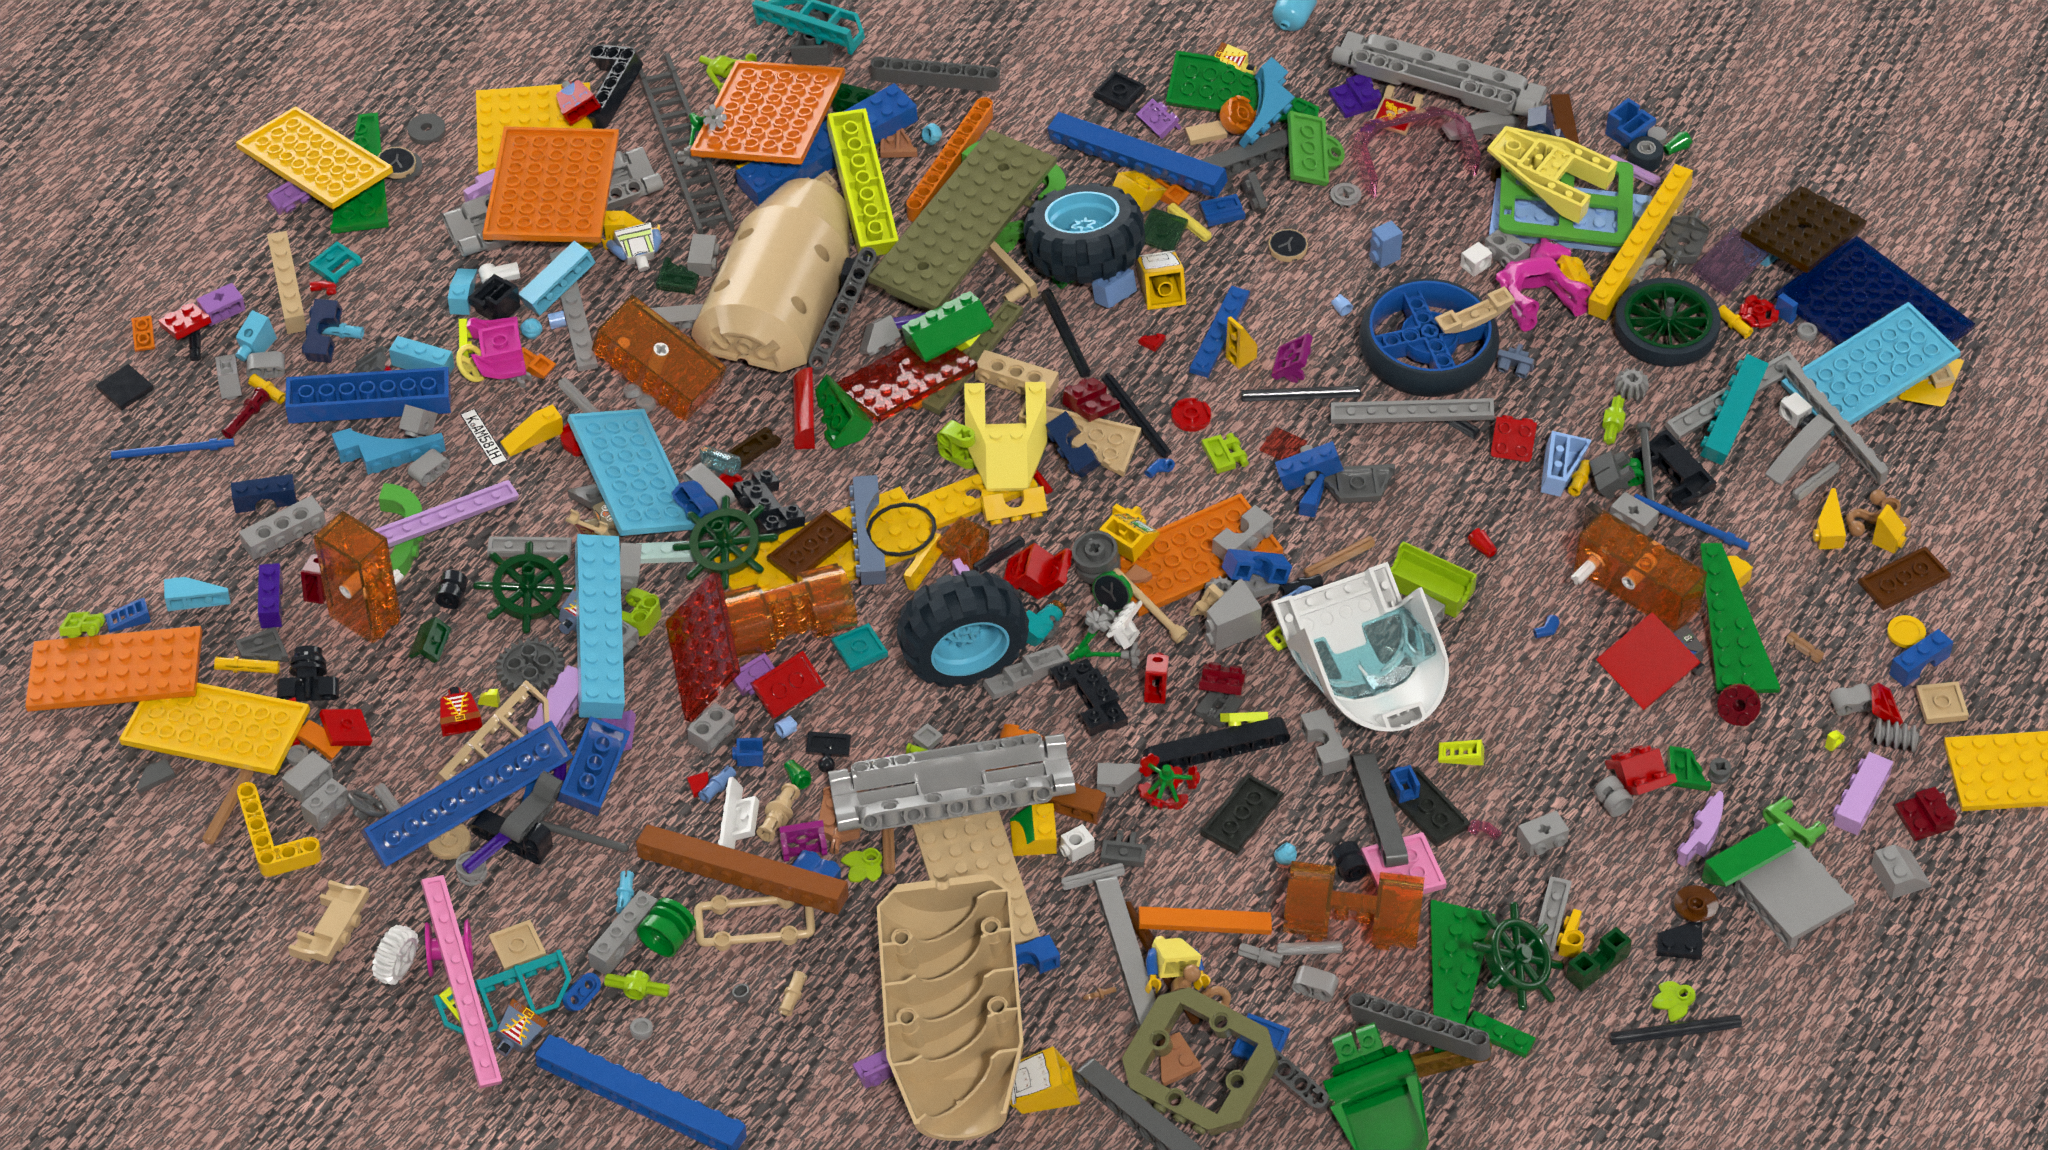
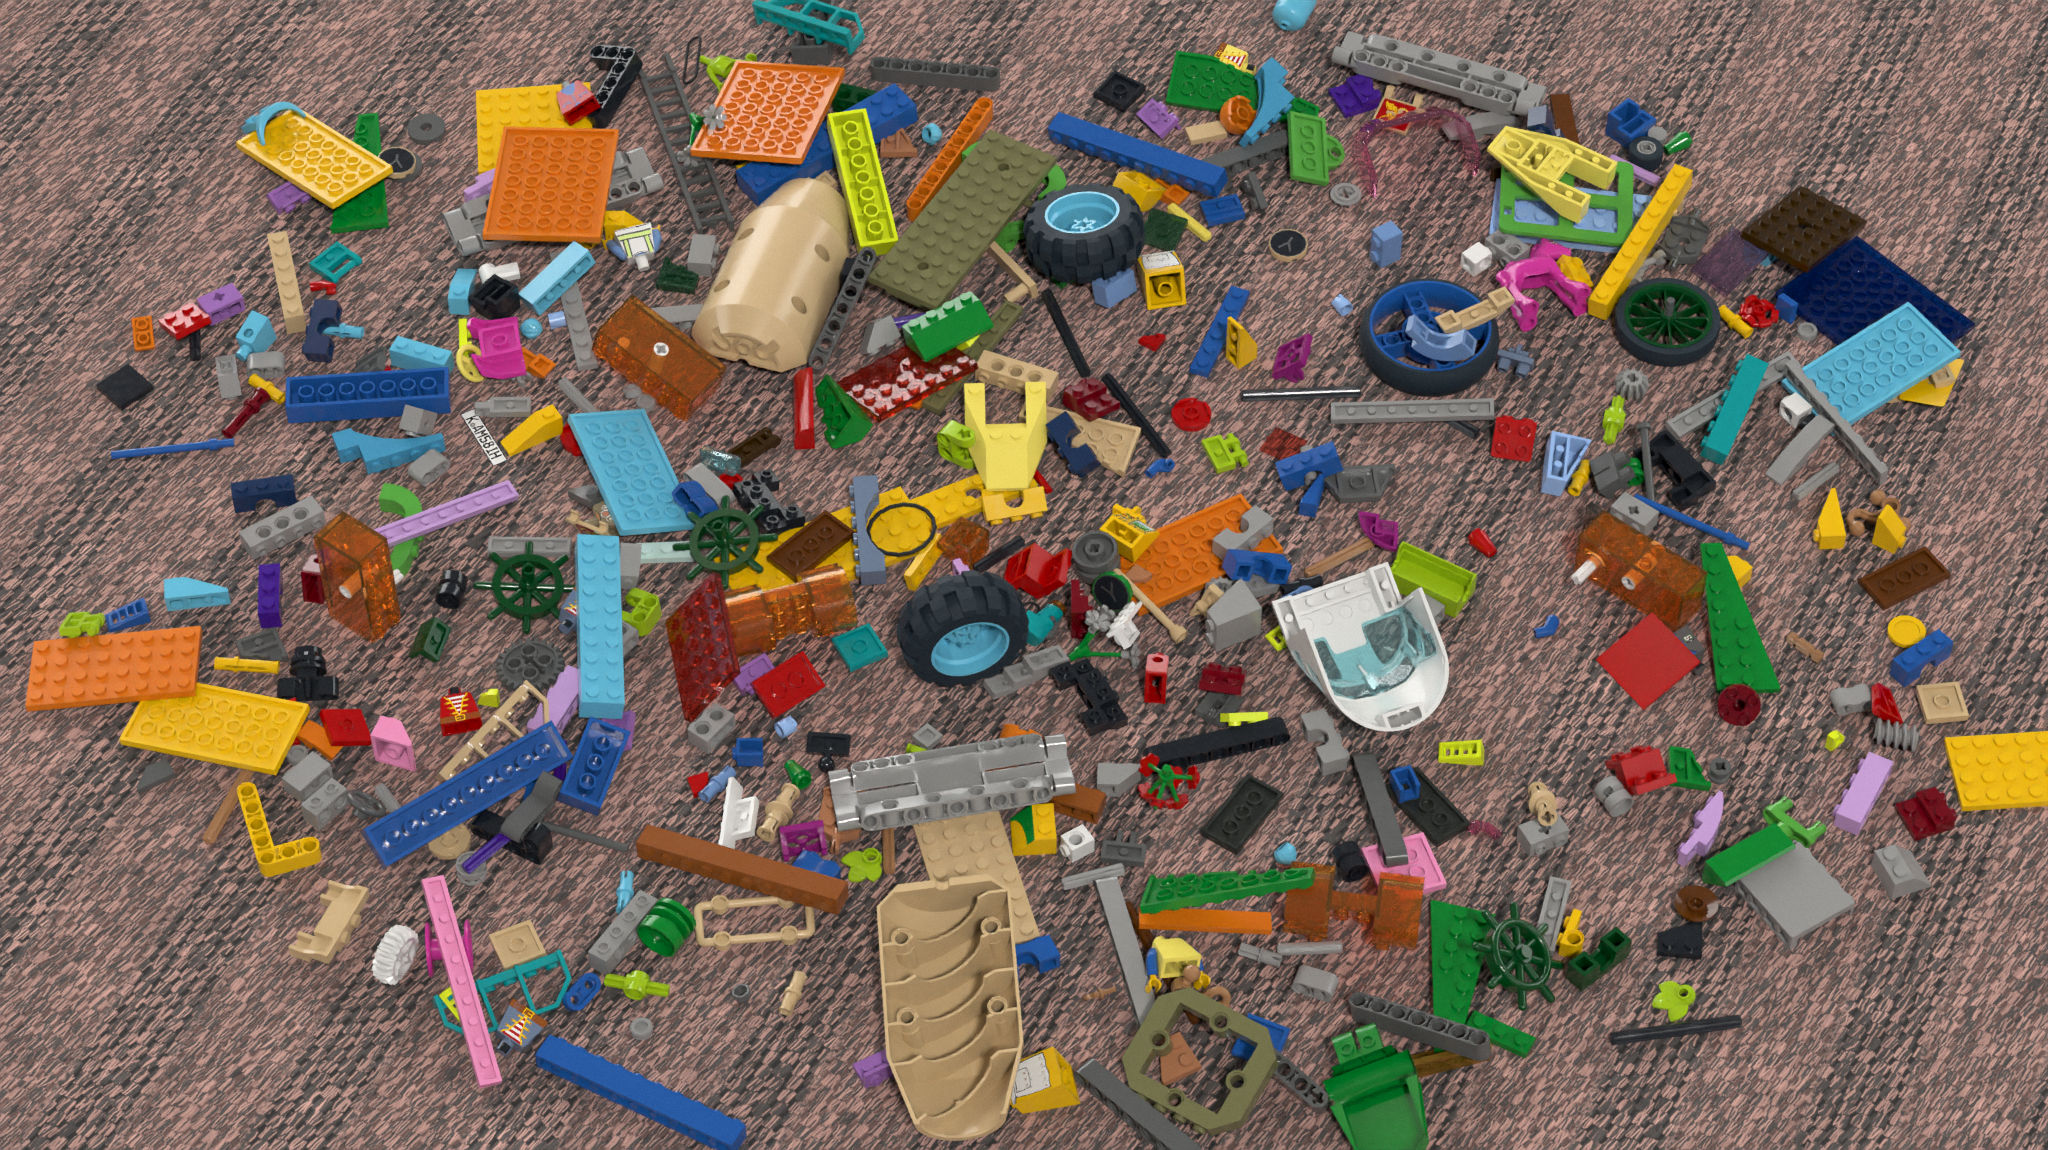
none -> medium azure piece [241,102,306,146]
none -> bright pink slope [370,716,416,772]
none -> light grey hinge [475,396,531,418]
none -> black piece [683,36,702,84]
none -> dark red plate [1071,580,1093,640]
none -> green wing [1139,867,1316,914]
none -> magenta brick [1358,511,1398,552]
none -> medium blue arch [1405,315,1477,361]
none -> tan piece [1528,782,1558,826]

